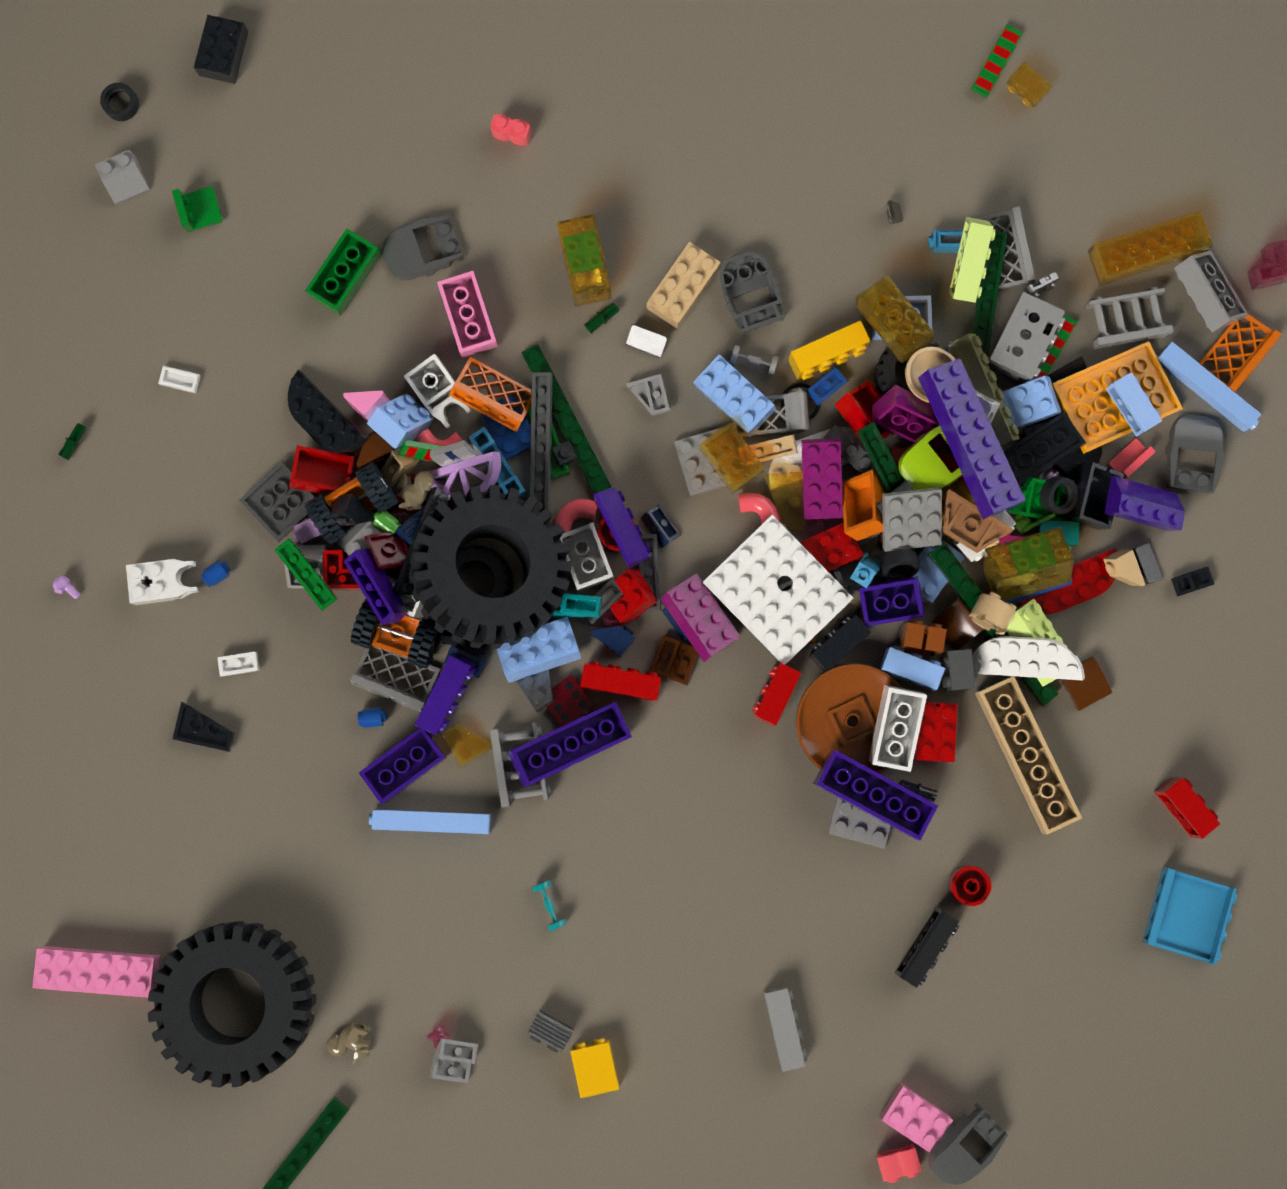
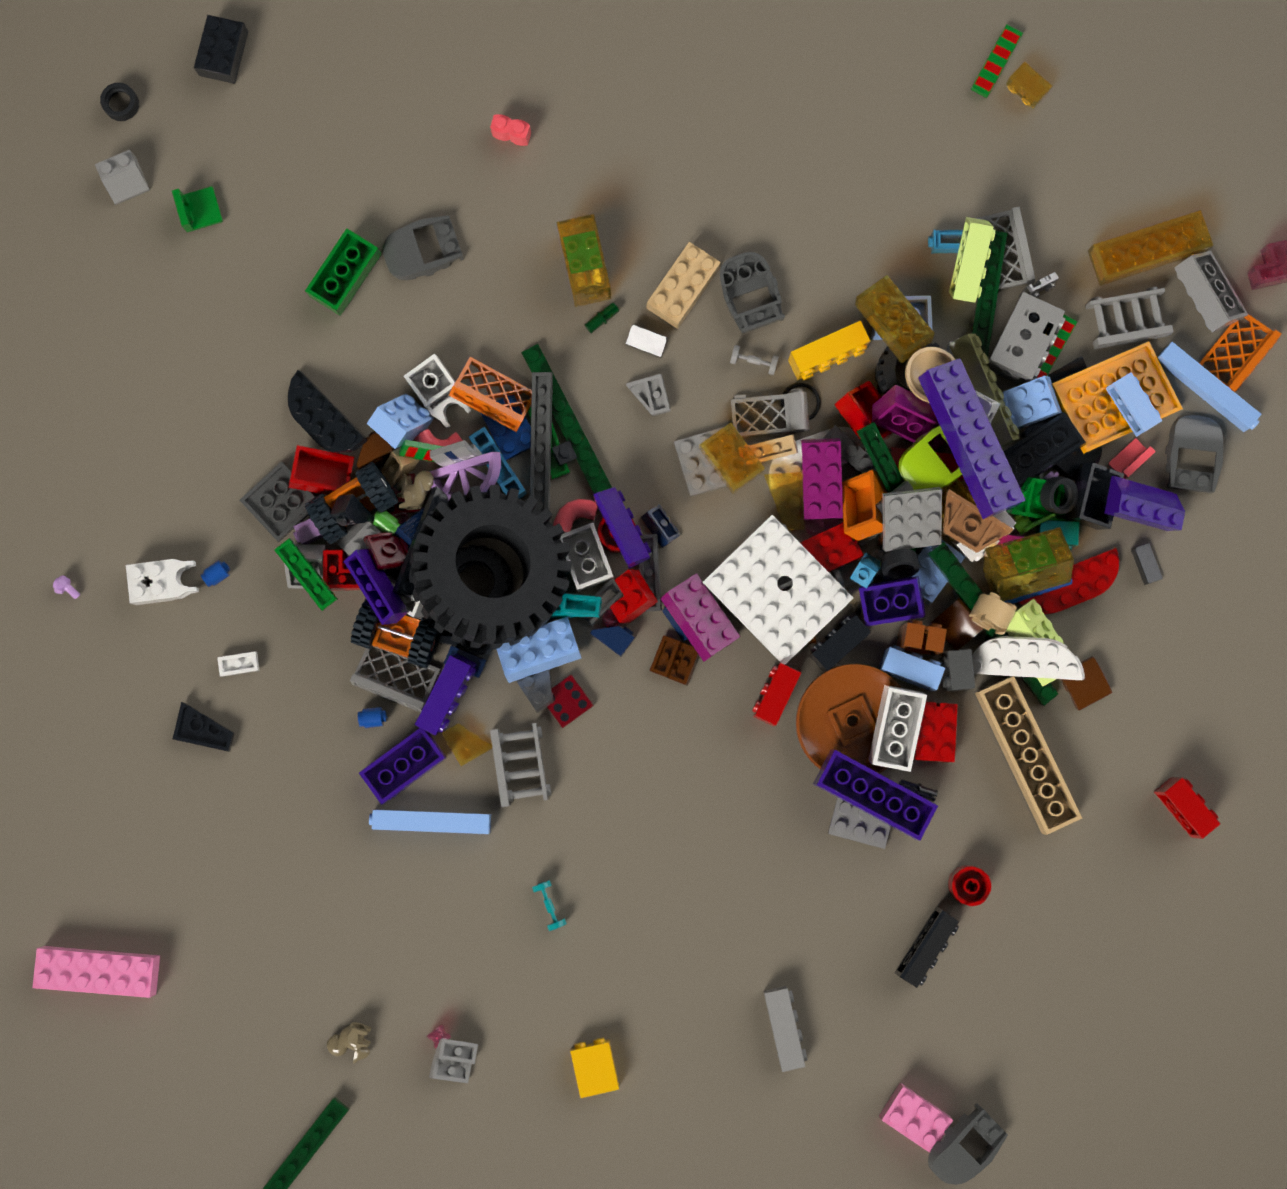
dark green axle [58,423,86,460] -> none
black tyre [148,921,317,1088] -> none
white tile [158,366,201,394] -> none
bright pink slope [343,390,390,422] -> none
bright pink brick [437,271,498,358] -> none
dark purple brick [507,702,632,787] -> none
dark grey brick [528,1010,574,1053] -> none
red brick [580,661,661,702] -> none
light blue brick [693,355,776,437] -> none
coral cylinder [738,493,780,525] -> none
blue plate [806,367,848,405] -> none
coral brick [876,1144,922,1183] -> none
clear smoke slope [885,200,903,224] -> none
tan slope [1104,549,1145,586] -> none
dark azure panel [1142,867,1237,965] -> none
black slope [1171,566,1215,597] -> none

